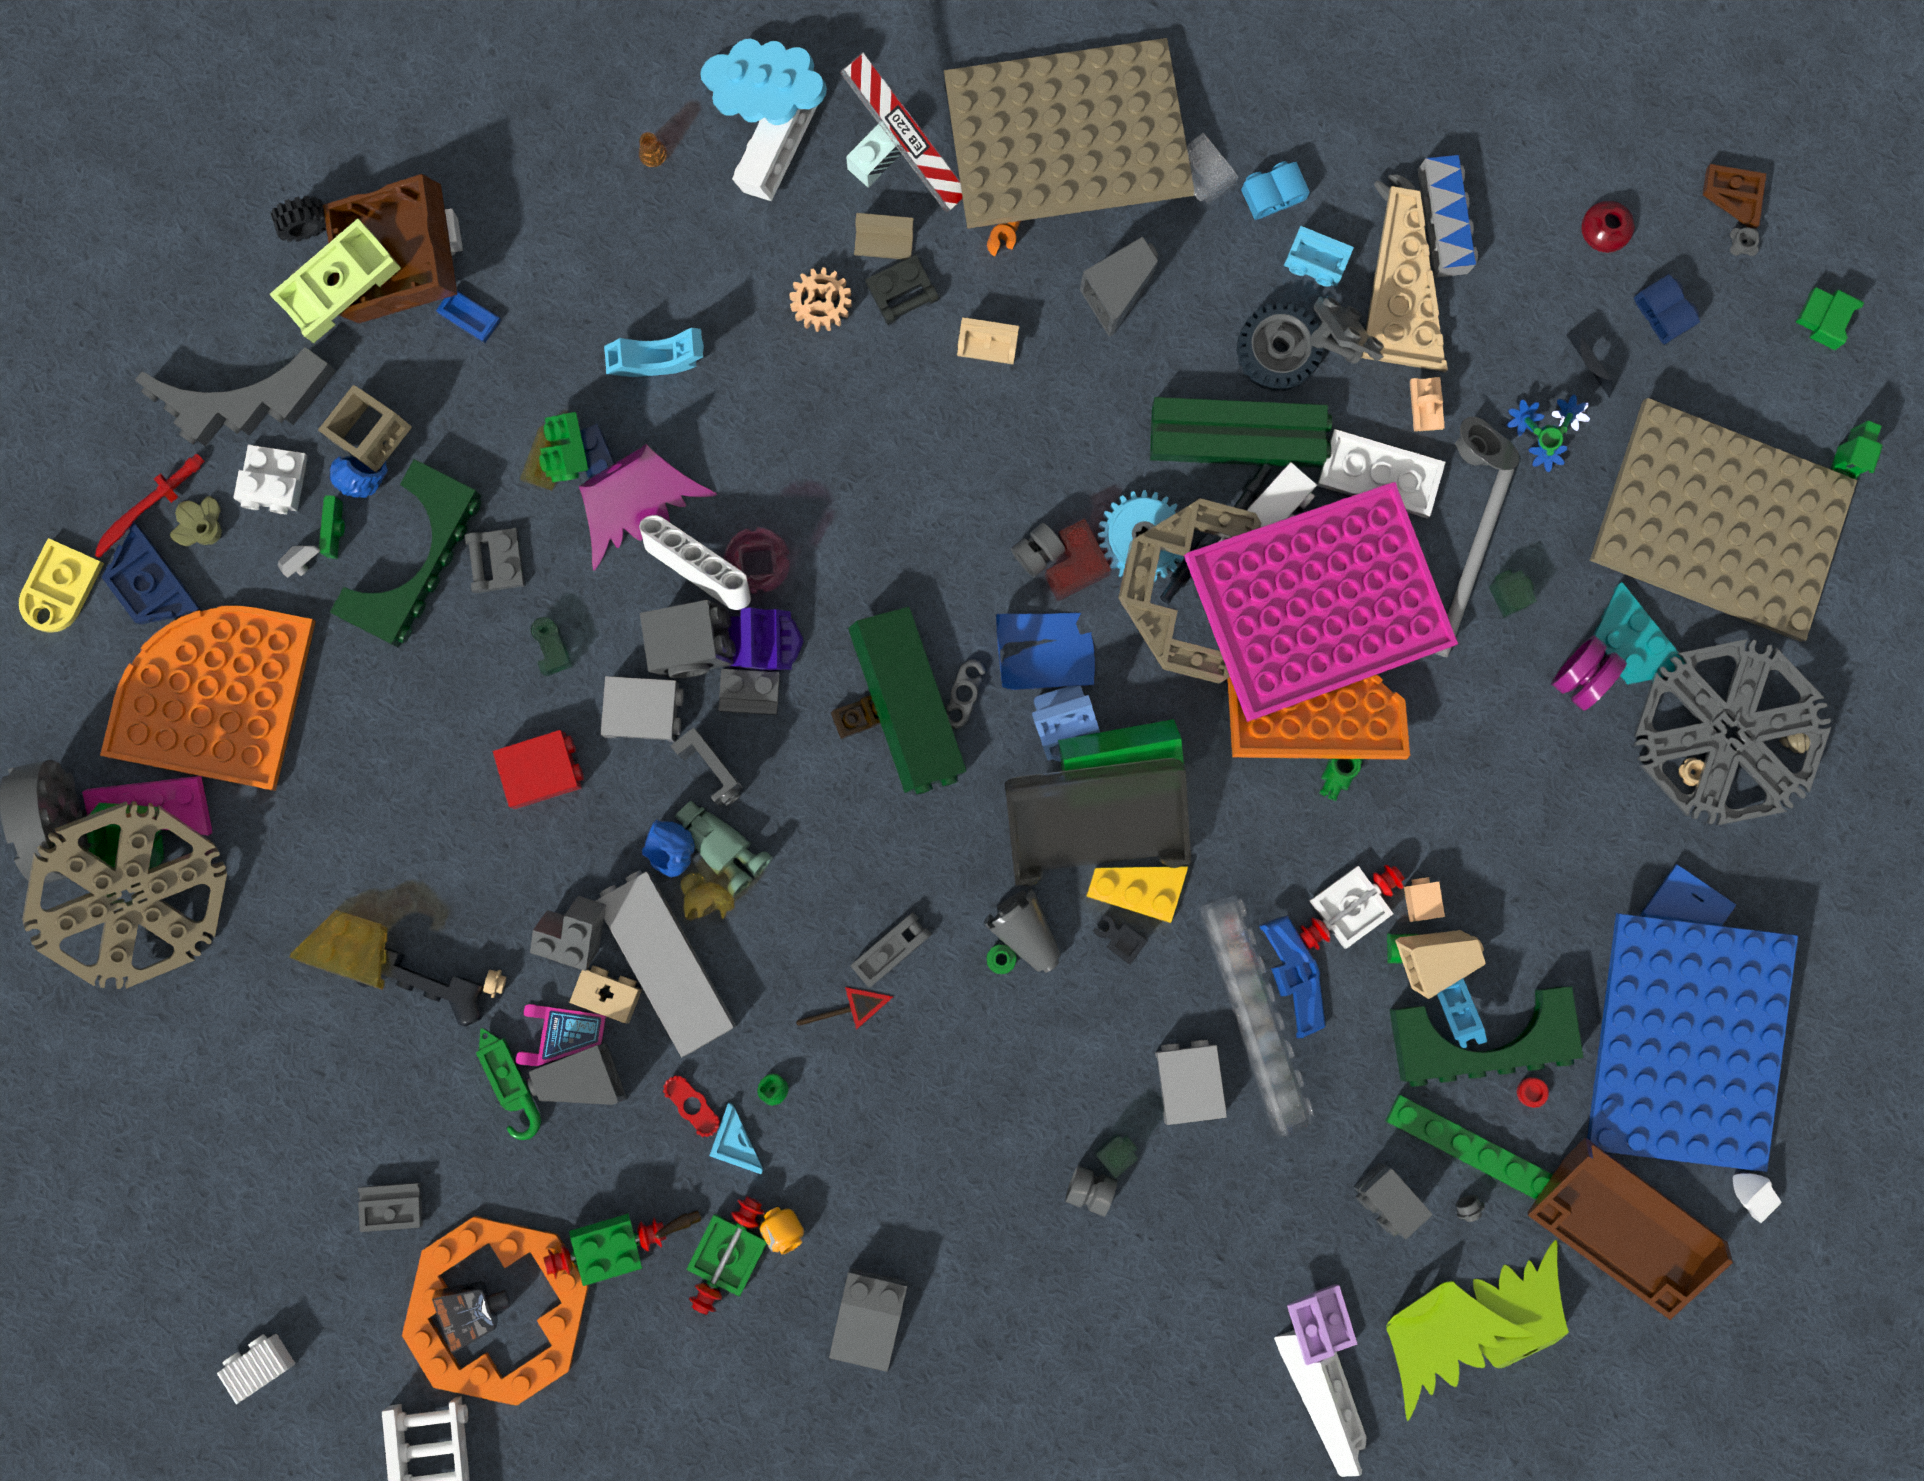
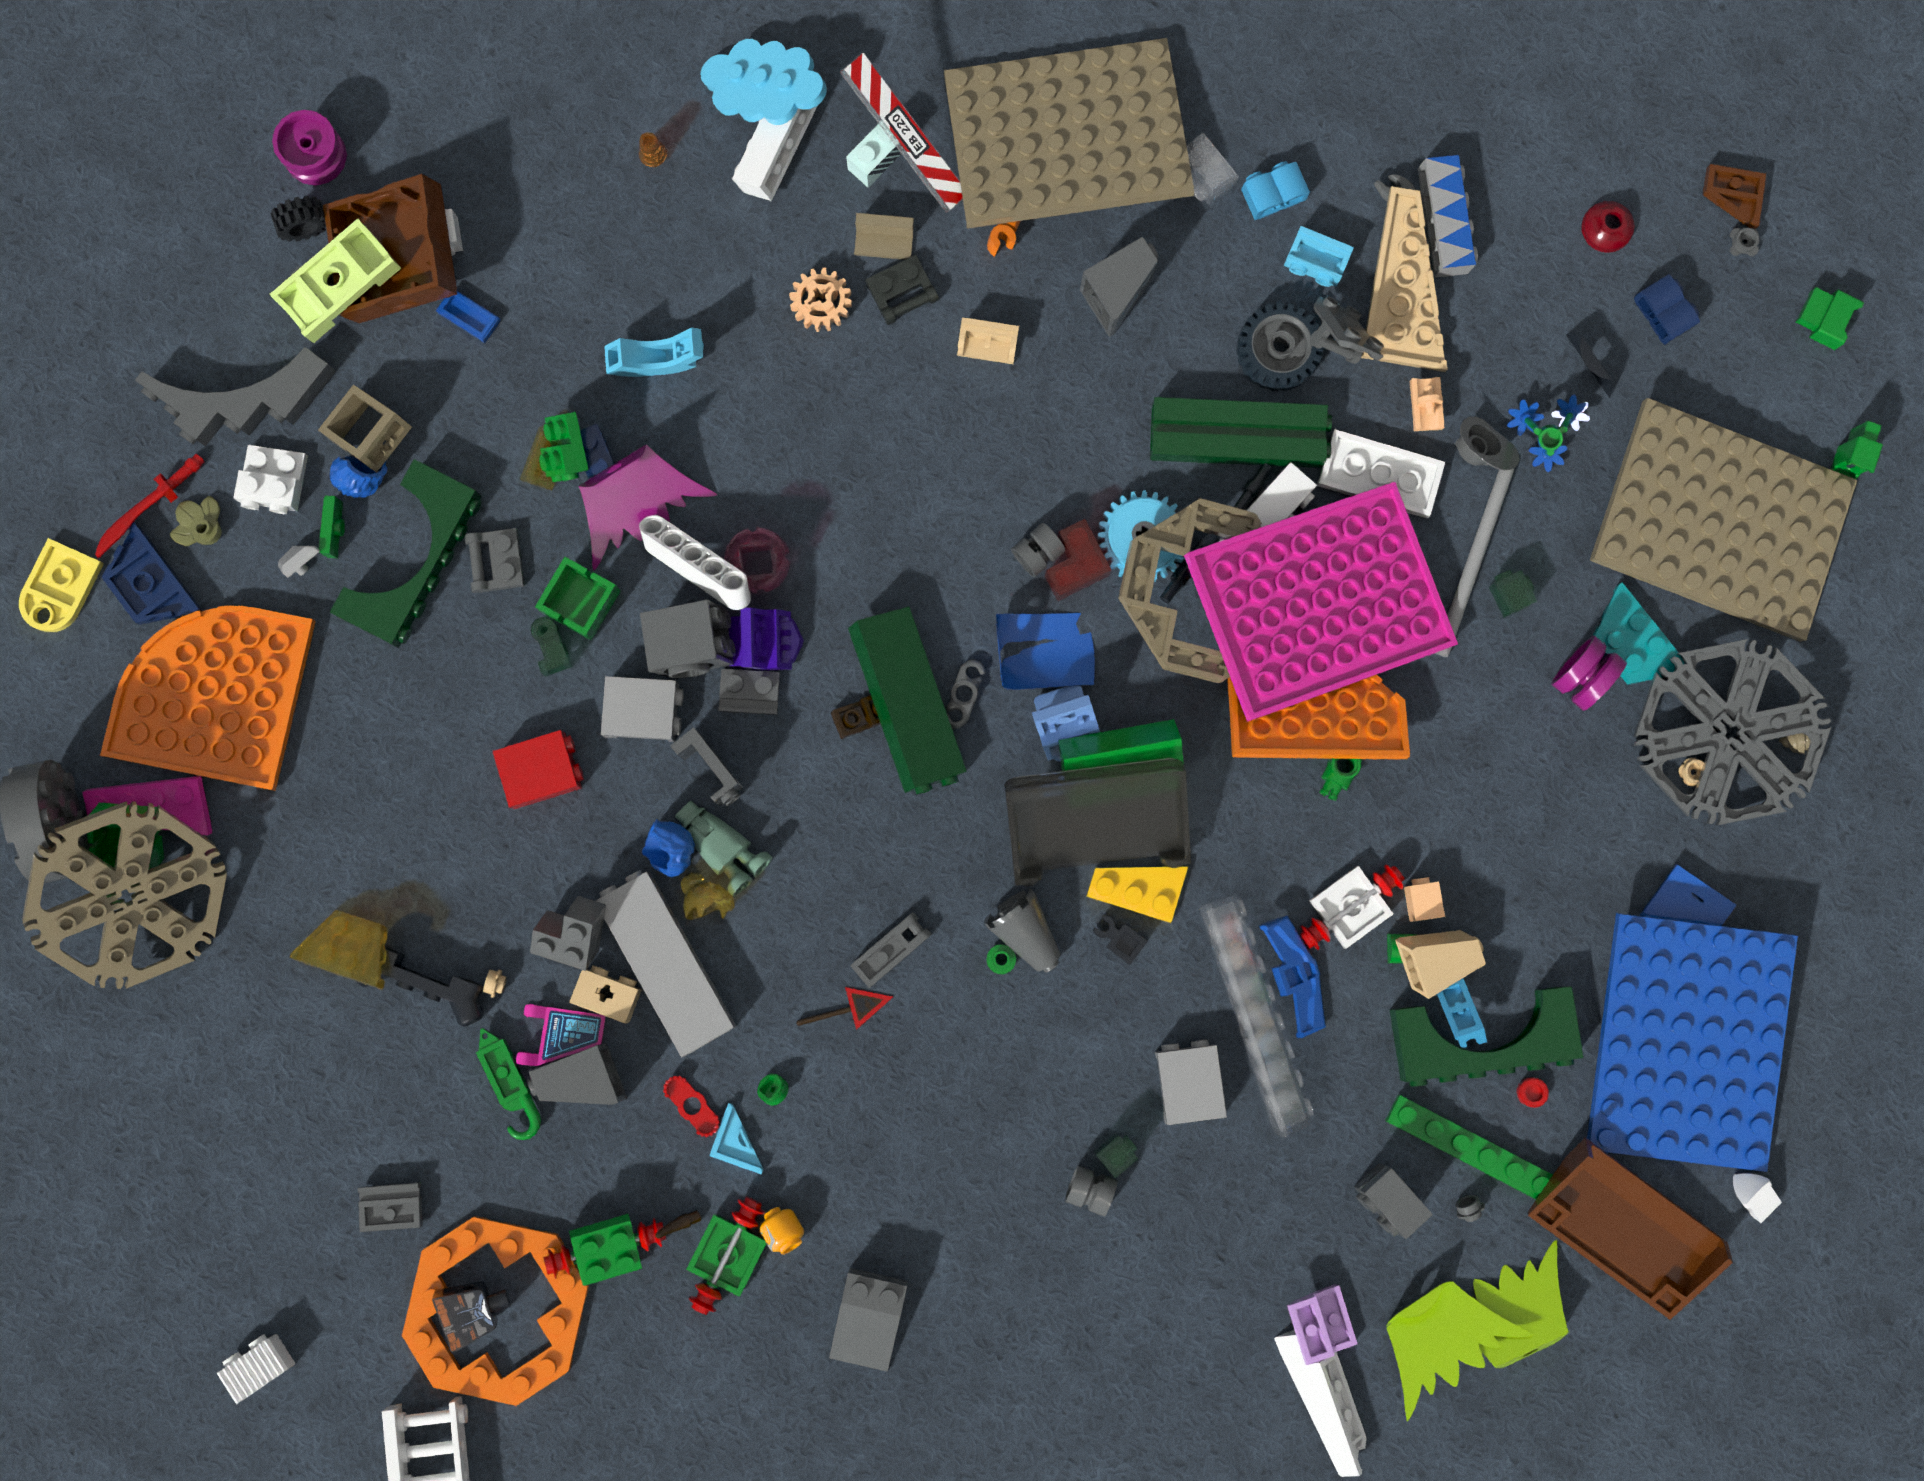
none -> magenta wheel [272,110,347,186]
none -> green piece [535,556,621,641]

